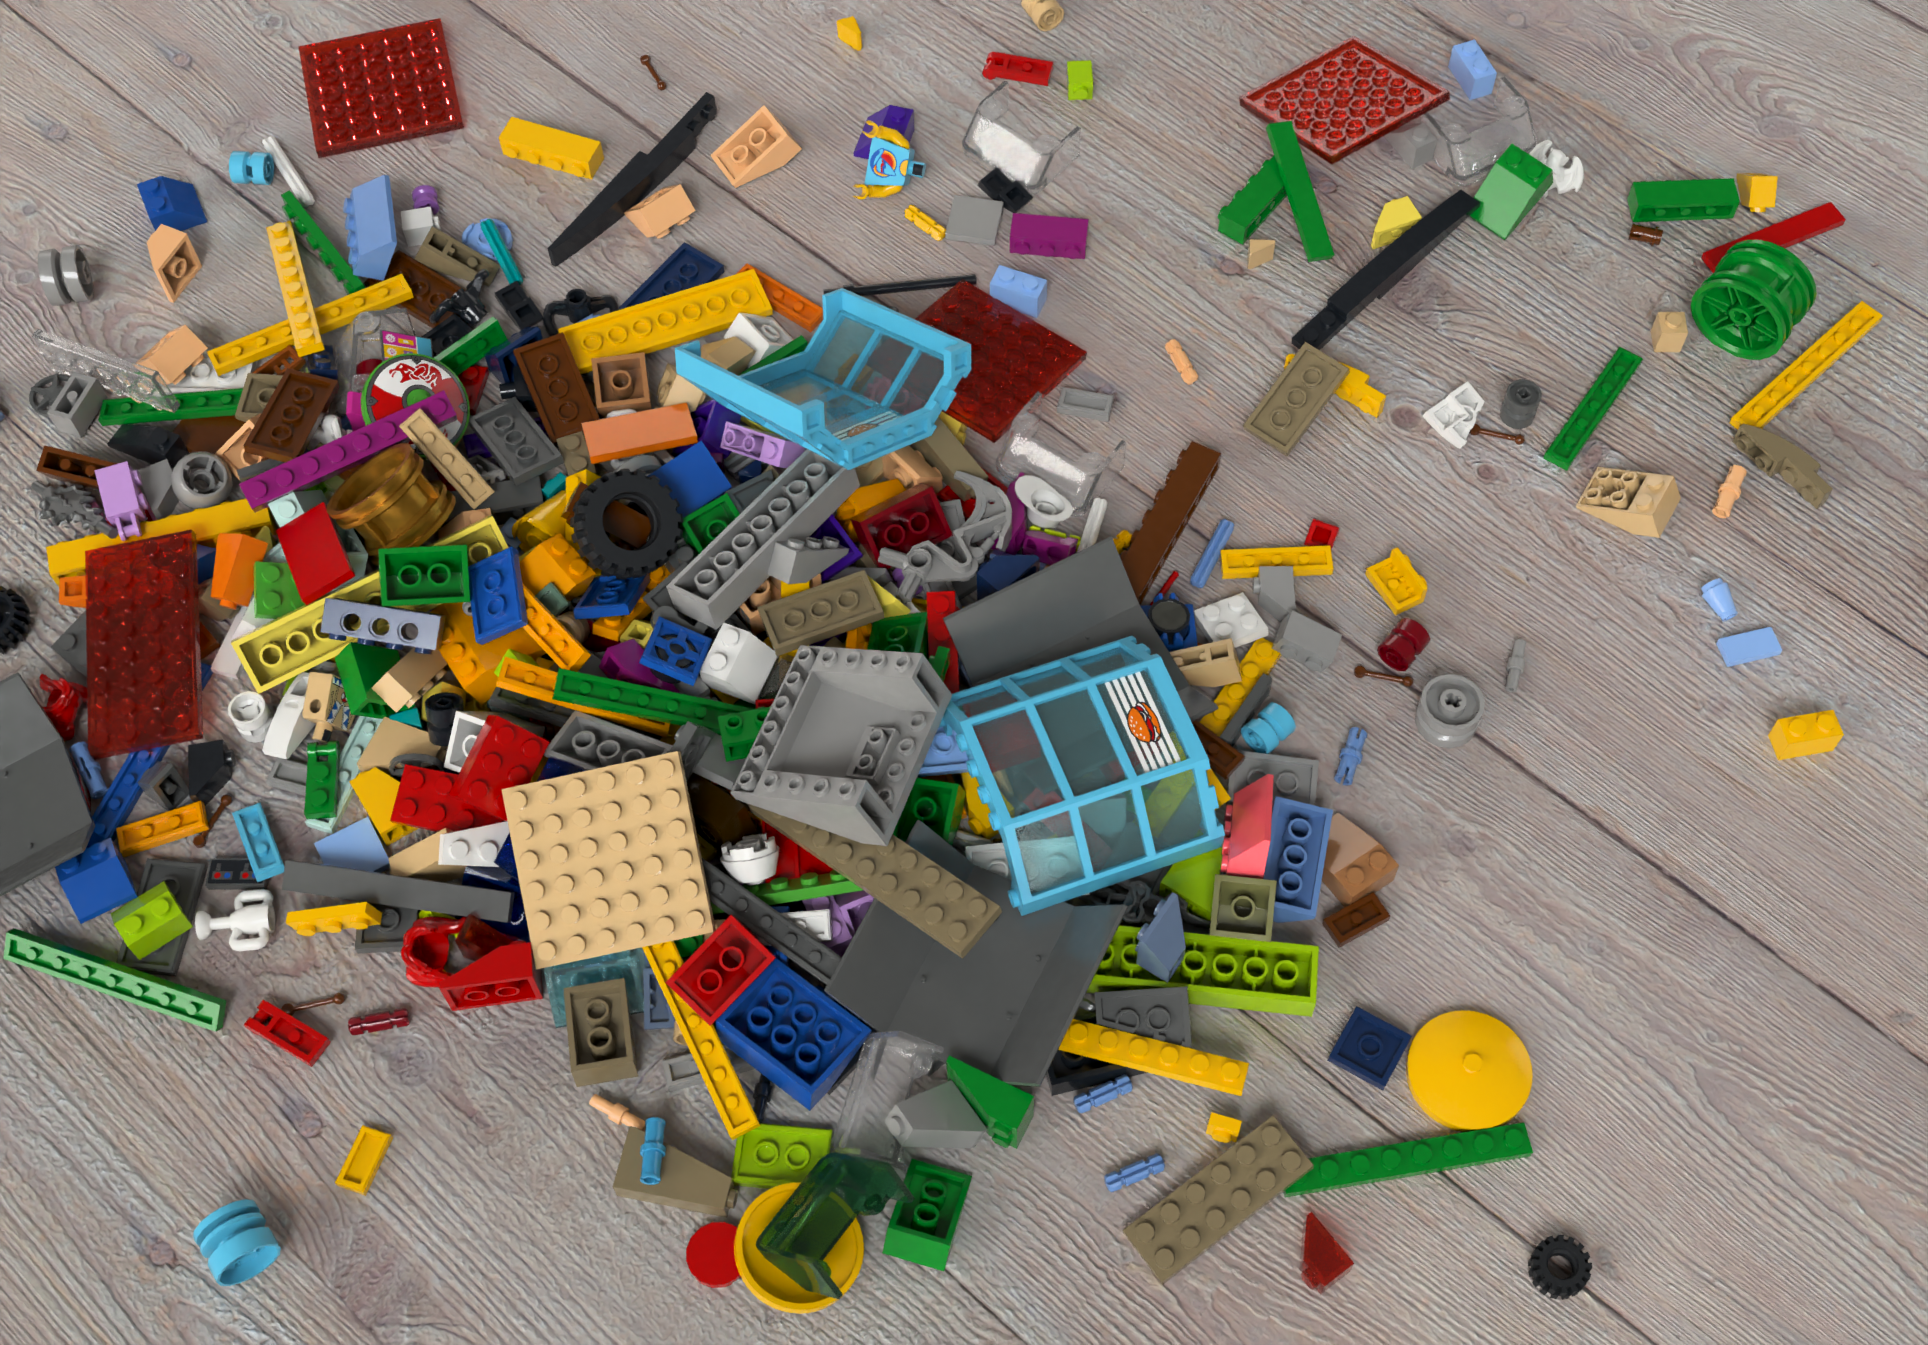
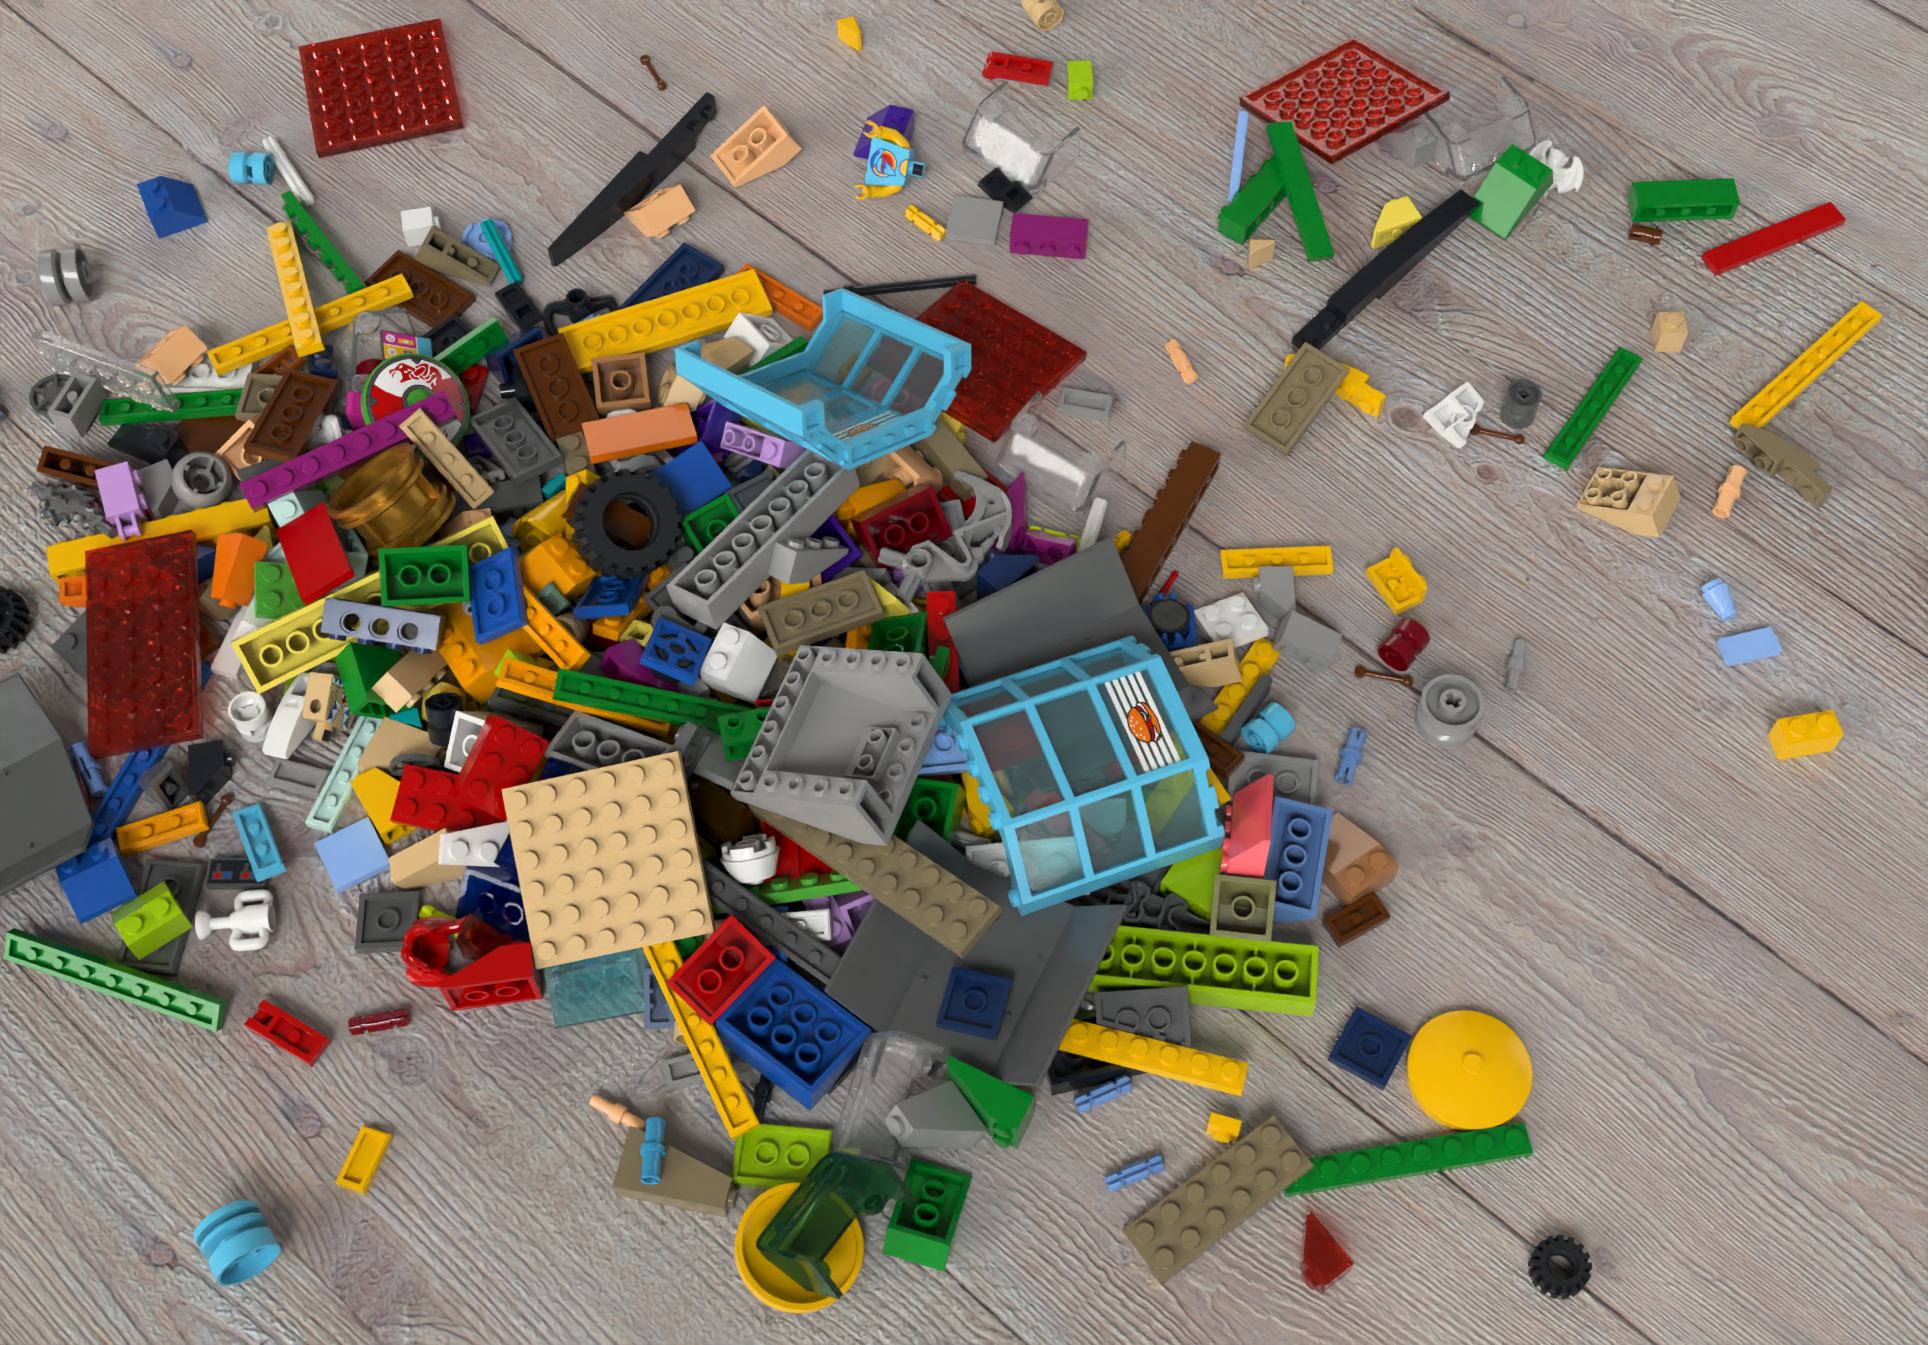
red hair [39,674,91,742] -> none
light nougat slope [147,224,202,303] -> none
reddish brown hinge [281,993,345,1016] -> none
dark grey tile [282,860,515,923] -> none
yellow plate [286,902,382,936] -> none
green plate [304,740,340,819] -> none
medium blue slope [343,175,397,281] -> none
medium lavender wheel [412,185,439,215] -> none
black piece [429,269,489,326] -> none
yellow brick [499,117,604,180] -> none
dark tan slope [563,978,638,1087] -> none
red tile [686,1222,741,1288] -> none
light blue brick [990,265,1047,318] -> none
white piece [1015,475,1073,530] -> none
sand blue slope [1135,892,1186,983] -> none
medium blue axle [1190,519,1234,588] -> none
red slope [1304,519,1340,550] -> none
light blue brick [1448,39,1497,100] -> none
green wheel [1691,240,1817,360] -> none
yellow slope [1736,173,1778,212] -> none
none -> dark blue plate [936,967,1013,1041]
none -> light blue tile [1228,111,1249,202]

